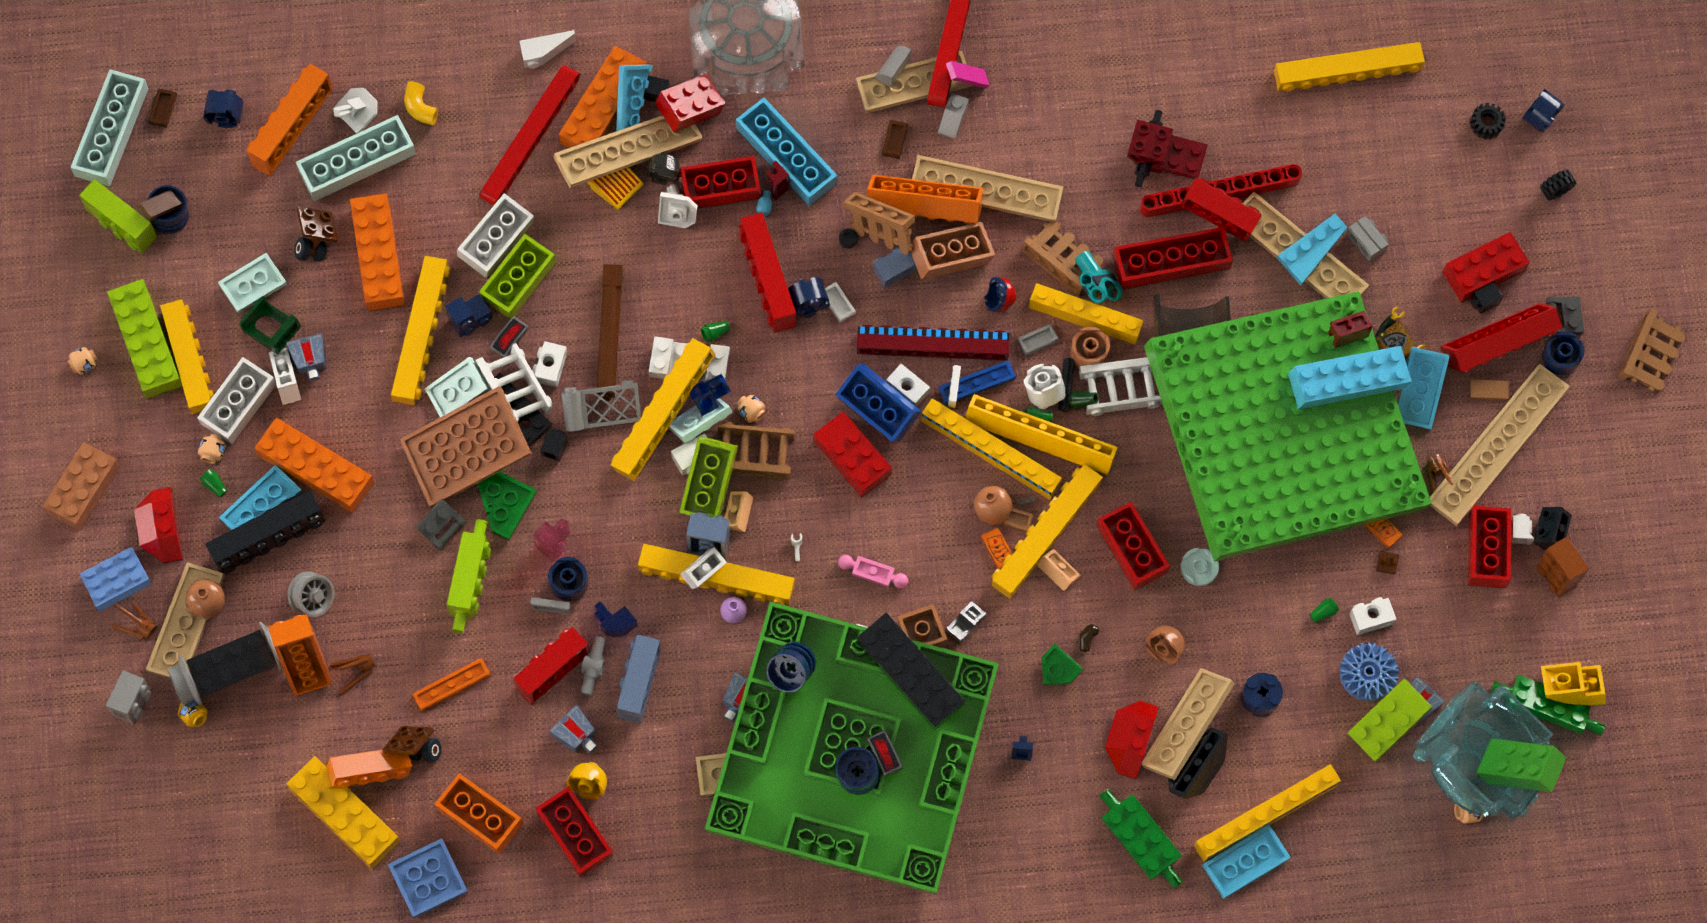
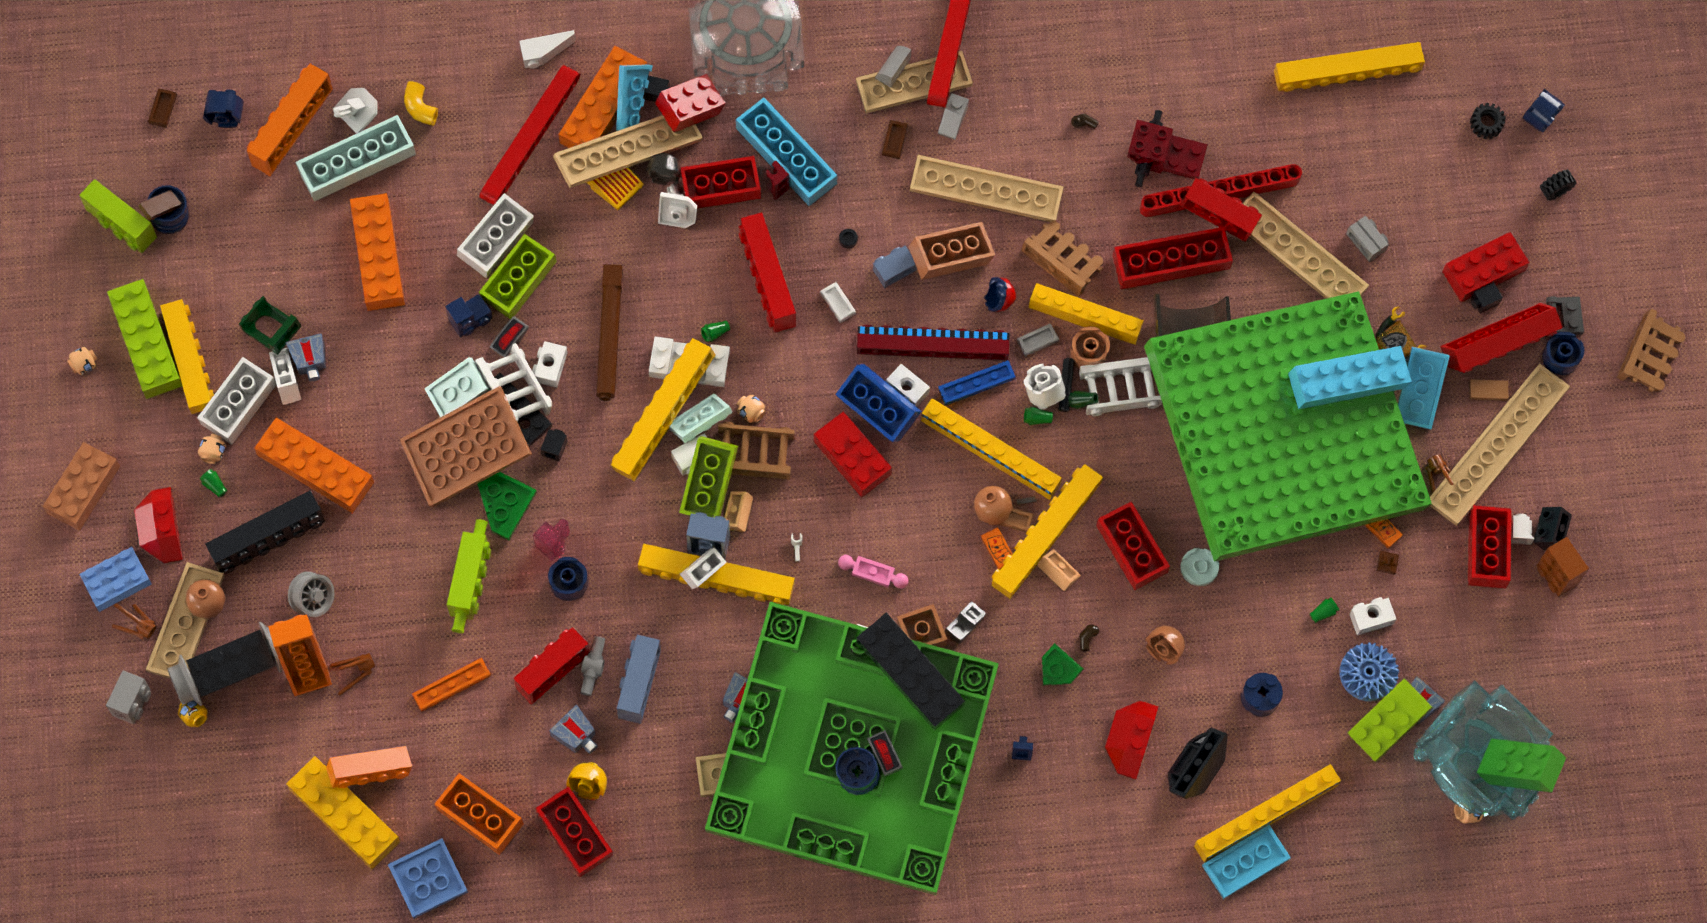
light aqua brick [71,69,149,187] -> none
light aqua plate [218,253,287,314] -> none
medium azure wing [219,465,303,530] -> none
reddish brown plate [294,206,338,262] -> none
reddish brown plate [382,726,442,762] -> none
yellow brick [391,256,451,406] -> none
dark grey plate [415,499,467,551] -> none
light grey tile [530,597,571,615] -> none
light grey piece [561,380,641,431] -> none
clear blue brick [594,601,638,637] -> none
clear blue brick [690,374,731,416] -> none
lavender brick [720,597,747,623] -> none
medium azure cylinder [756,190,773,217] -> none
dark blue wheel [766,642,816,693] -> none
dark blue brick [788,277,830,318] -> none
medium nougat fence [844,192,915,255] -> none
orange brick [867,175,984,224] -> none
dark pink tile [946,61,990,89] -> none
white tile [948,365,961,408] -> none
yellow brick [965,394,1118,475] -> none
teal connector [1075,251,1123,303] -> none
green plate [1099,788,1183,889] -> none
tan plate [1141,668,1234,780] -> none
medium azure wing [1277,213,1347,285] -> none
dark red hinge [1328,311,1373,348] -> none
green plate [1490,674,1606,736] -> none
yellow slope [1541,662,1606,705] -> none
none -> dark brown arm [1071,114,1099,130]

